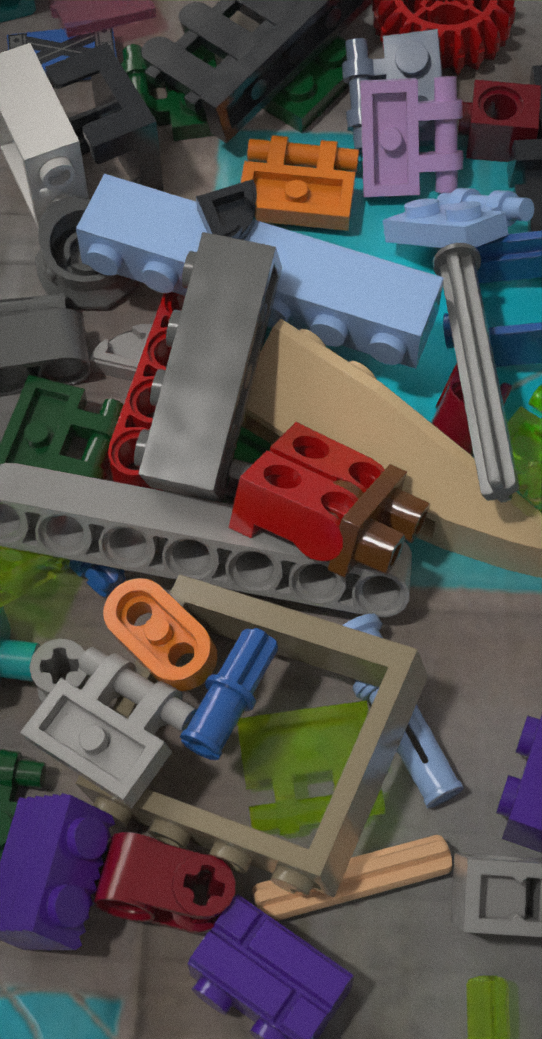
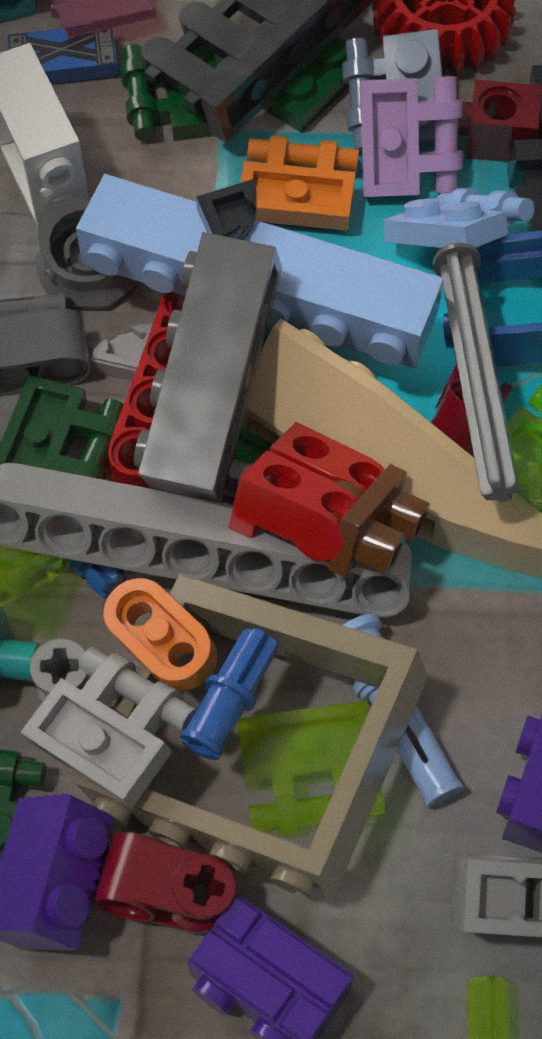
black panel [45,43,164,192] -> none
light nougat axle [253,835,453,921] -> none

